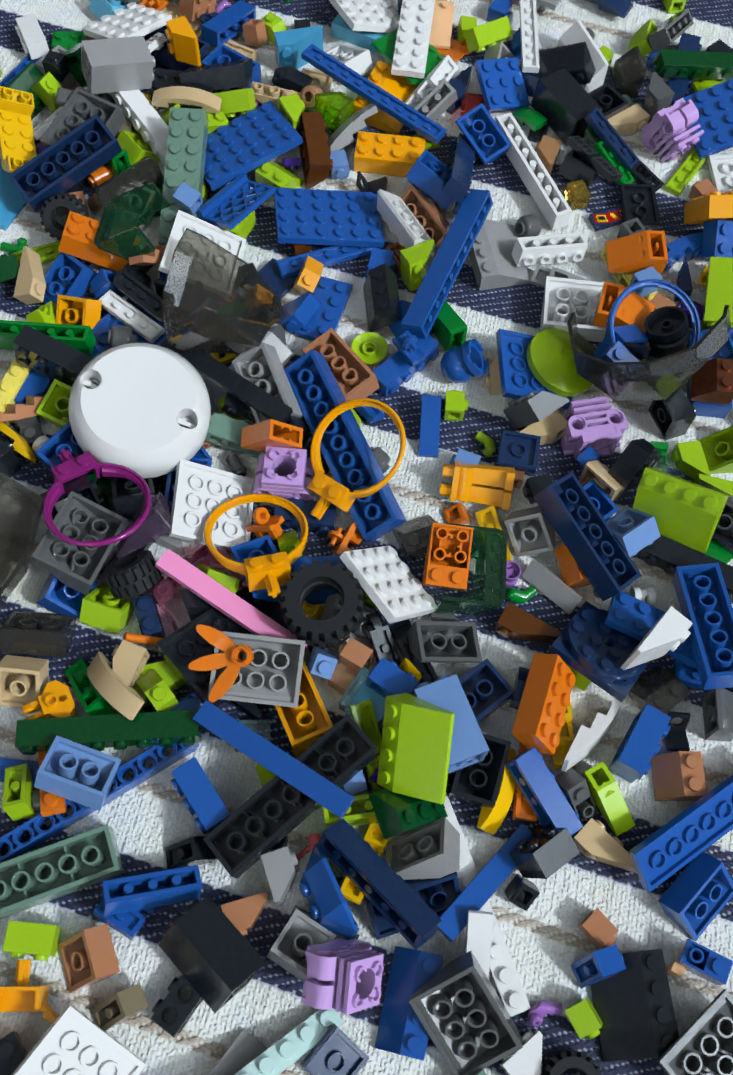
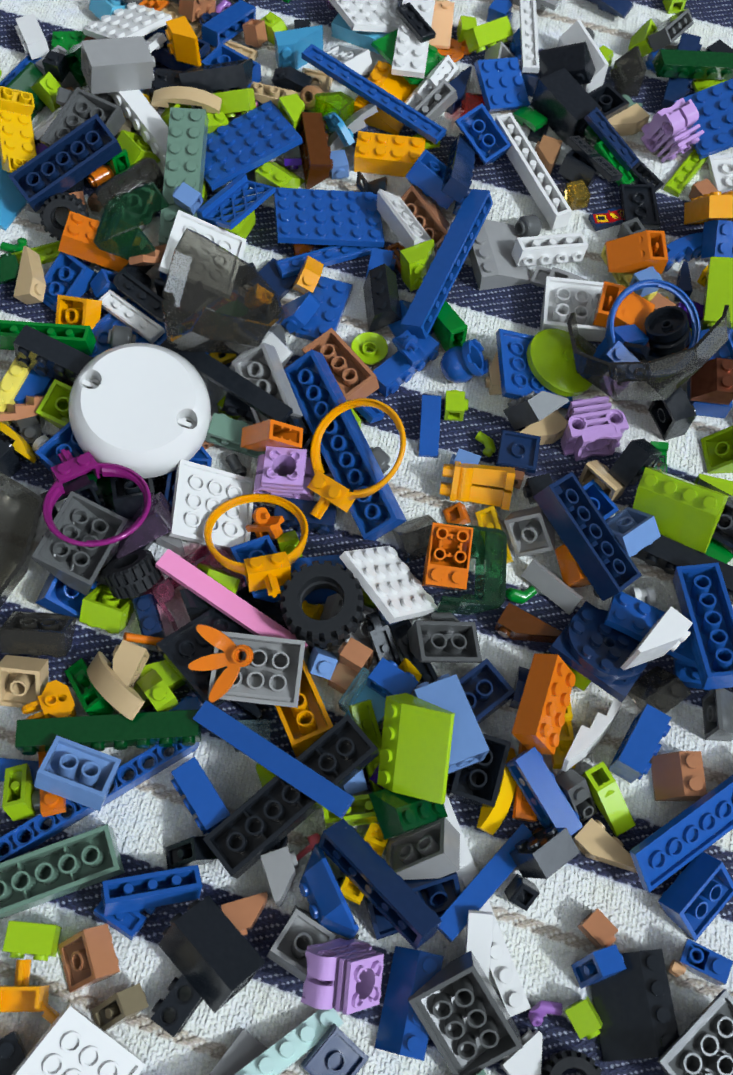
lime slope [26,301,57,324] -> none
orange hips [328,523,363,555] -> none
medium lavender wheel [498,561,521,587] -> none
blue slope [576,446,600,471] -> none
dark grey slope [642,72,675,123] -> none
black bracket [664,711,691,752] -> none
lime slope [671,440,711,480] -> none
none -> dark azure plate [323,112,355,147]
none -> black tile [395,2,436,43]

